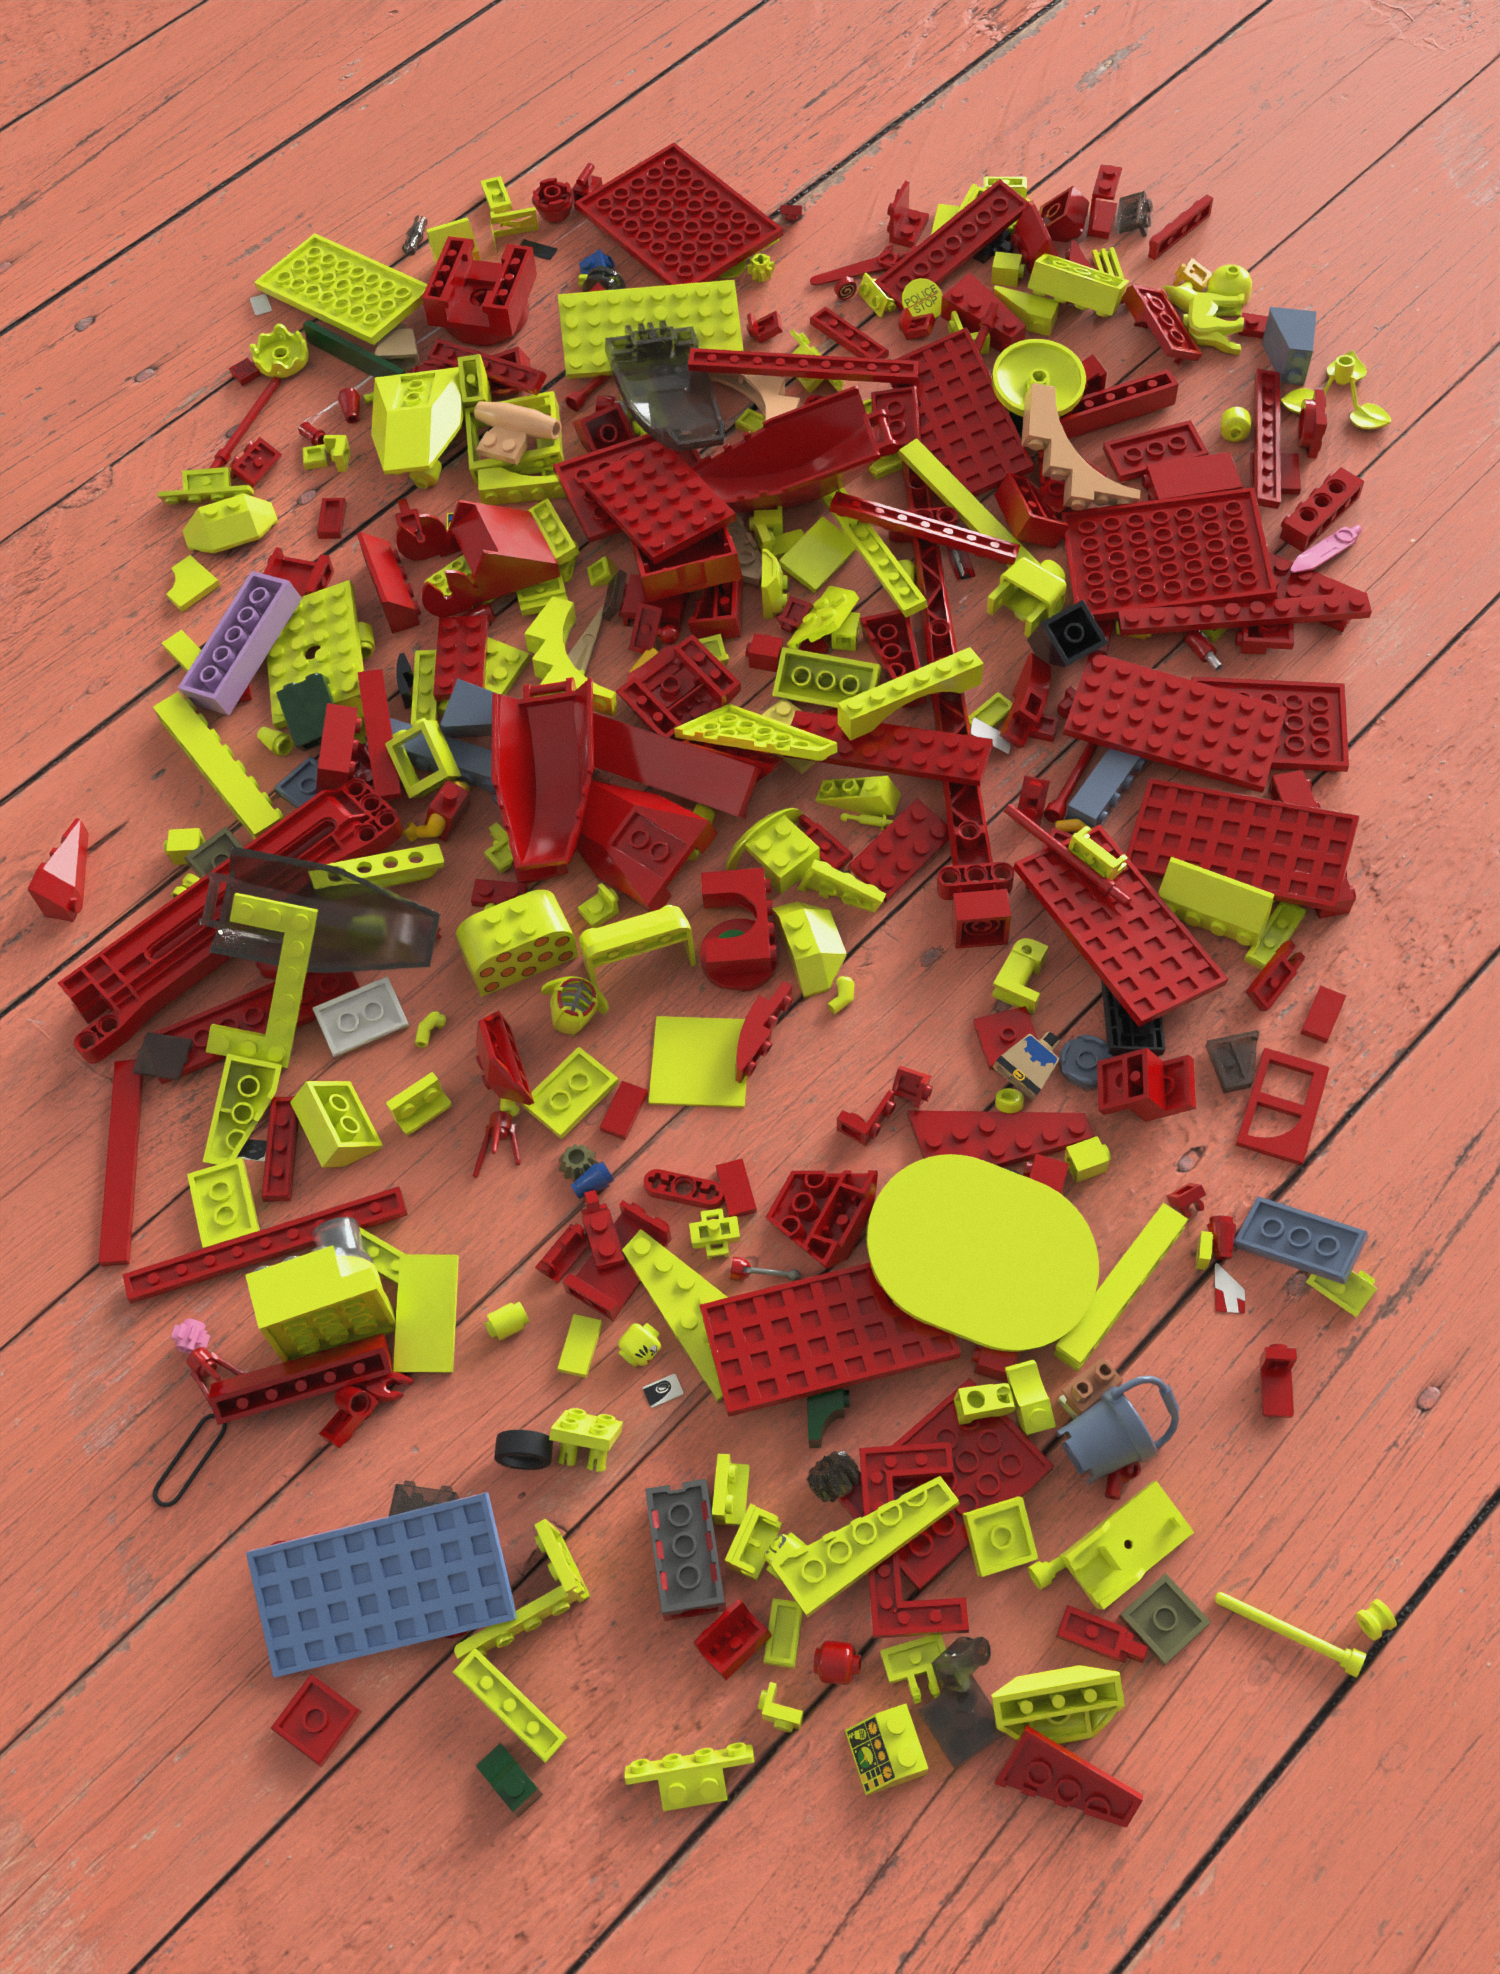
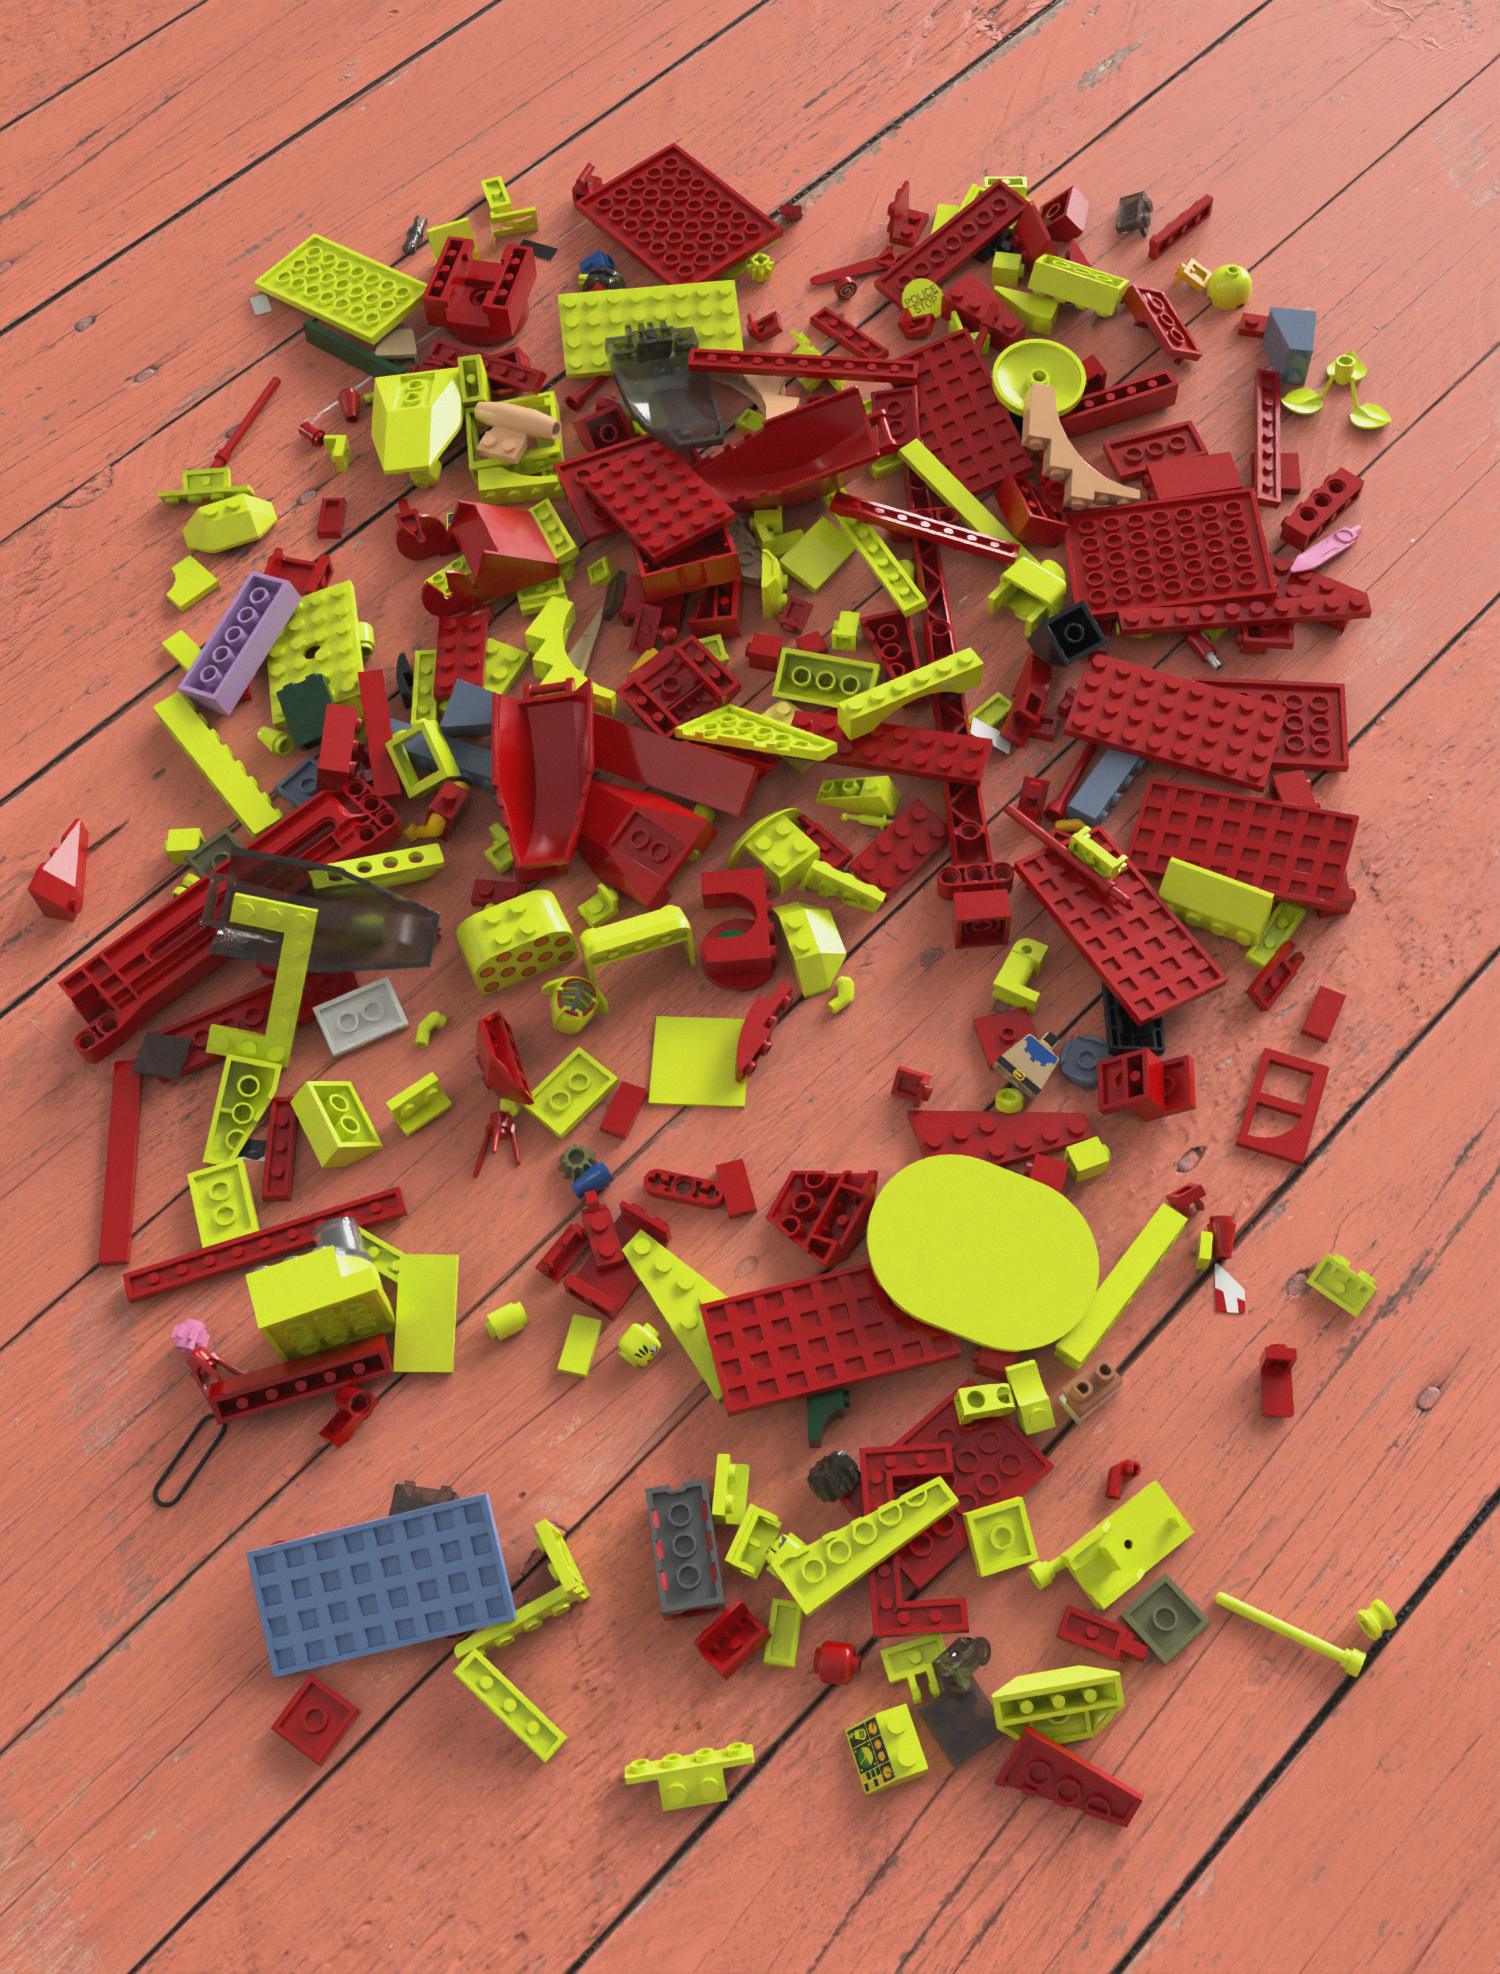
red tile [229,358,261,386] -> none
red bracket [229,437,282,488] -> none
neon yellow plate [250,324,309,379] -> none
neon yellow tile [302,444,328,470] -> none
red hand [354,1371,414,1402] -> none
red slope [357,532,421,634] -> none
dark green arch [476,1743,543,1818] -> none
black tyre [494,1430,553,1470] -> none
red cone [532,178,574,223] -> none
neon yellow plate [549,1408,623,1472] -> none
sticker [643,1374,684,1408] -> none
neon yellow piece [689,1208,740,1260] -> none
hinge [730,1257,800,1281] -> none
neon yellow bracket [758,1682,803,1732] -> none
neon yellow wing [787,586,859,650] -> none
red bracket [837,1089,896,1146] -> none
neon yellow hinge [857,273,896,318] -> none
sticker [946,546,976,580] -> none
sand blue piece [1056,1376,1180,1485] -> none
red panel [1087,164,1122,239] -> none
neon yellow tile [1092,247,1124,279] -> none
neon yellow animal [1163,281,1244,355] -> none
clear smoke wing [1205,1030,1259,1093] -> none
neon yellow head [1220,407,1251,442] -> none
sand blue tile [1234,1196,1368,1285] -> none
red piece [1297,389,1327,458] -> none

